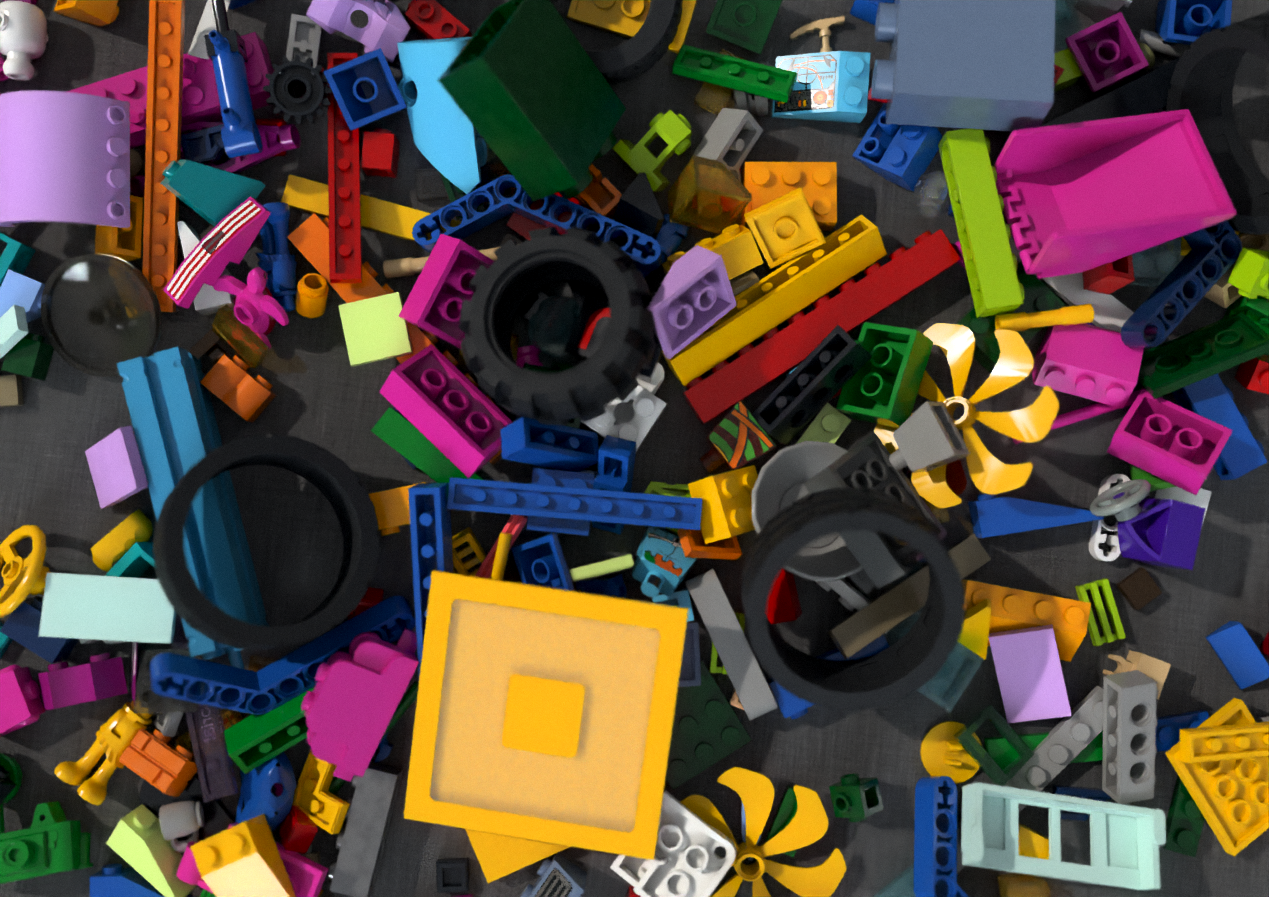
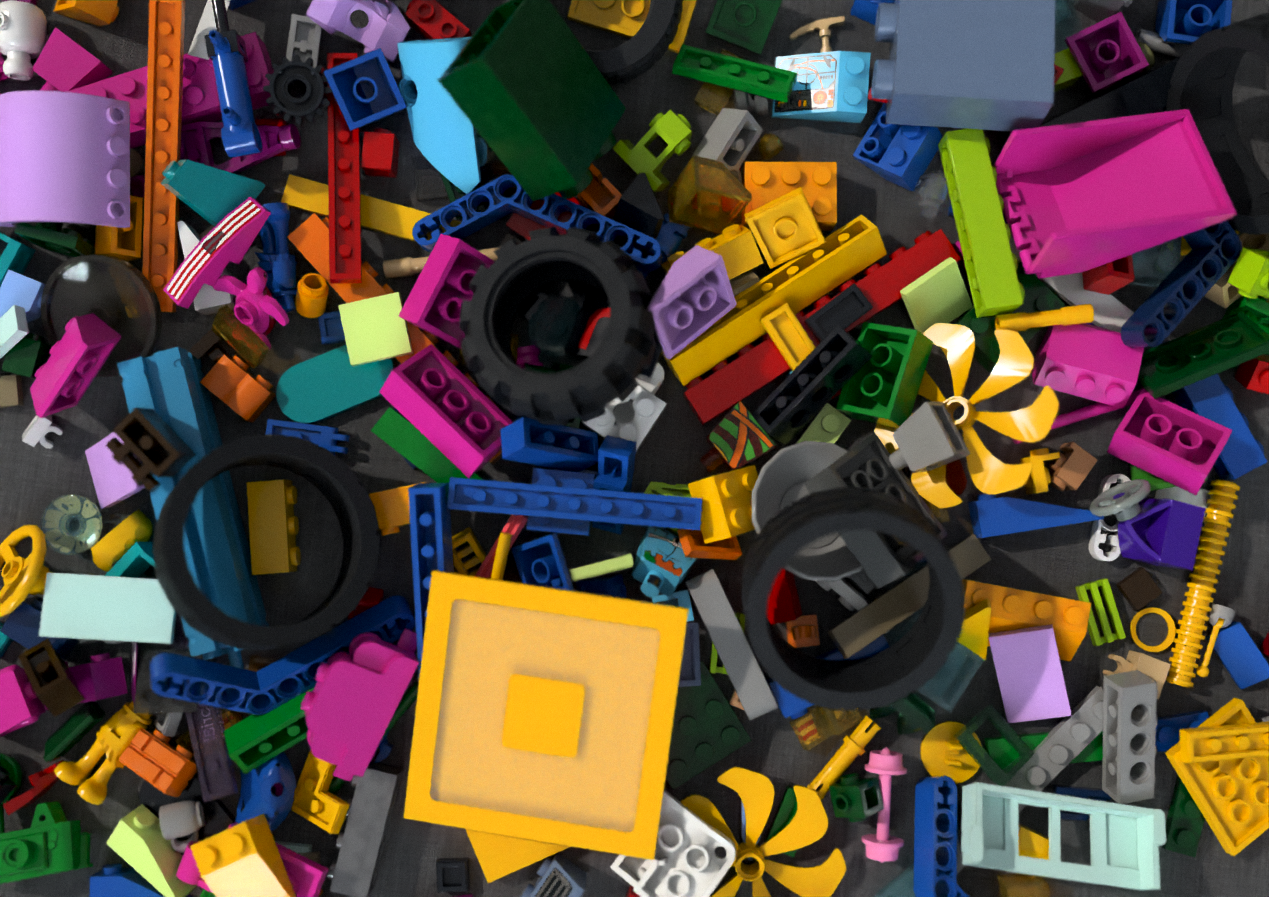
dark blue tile [181,124,225,164] -> none
red slope [279,805,318,853] -> none
none -> red slope [2,760,64,815]
none -> dark green hinge [14,222,101,264]
none -> dark brown slope [18,638,85,717]
none -> white tile [22,415,63,449]
none -> dark pink slope [30,313,122,418]
none -> dark pink torso [33,28,113,92]
none -> clear light blue dish [40,494,103,555]
none -> dark green slope [44,701,106,762]
none -> dark brown brick [106,408,195,492]
none -> yellow brick [247,479,301,575]
none -> blue hinge [265,419,350,455]
none -> teal tile [276,345,395,424]
none -> blue tile [318,311,346,345]
none -> clear yellow hinge [758,133,785,160]
none -> yellow tile [759,303,816,372]
none -> orange tile [785,614,820,648]
none -> clear yellow slope [789,706,863,750]
none -> black tile [804,283,873,343]
none -> yellow pin [807,715,882,800]
none -> bright pink piece [861,747,907,863]
none -> clear green tile [870,692,936,734]
none -> yellowish green tile [900,257,973,334]
none -> yellow bracket [1020,448,1060,494]
none -> medium nougat brick [1049,442,1098,491]
none -> yellow piece [1130,607,1176,652]
none -> yellow piece [1166,479,1240,688]
none -> hinge [1196,603,1236,678]

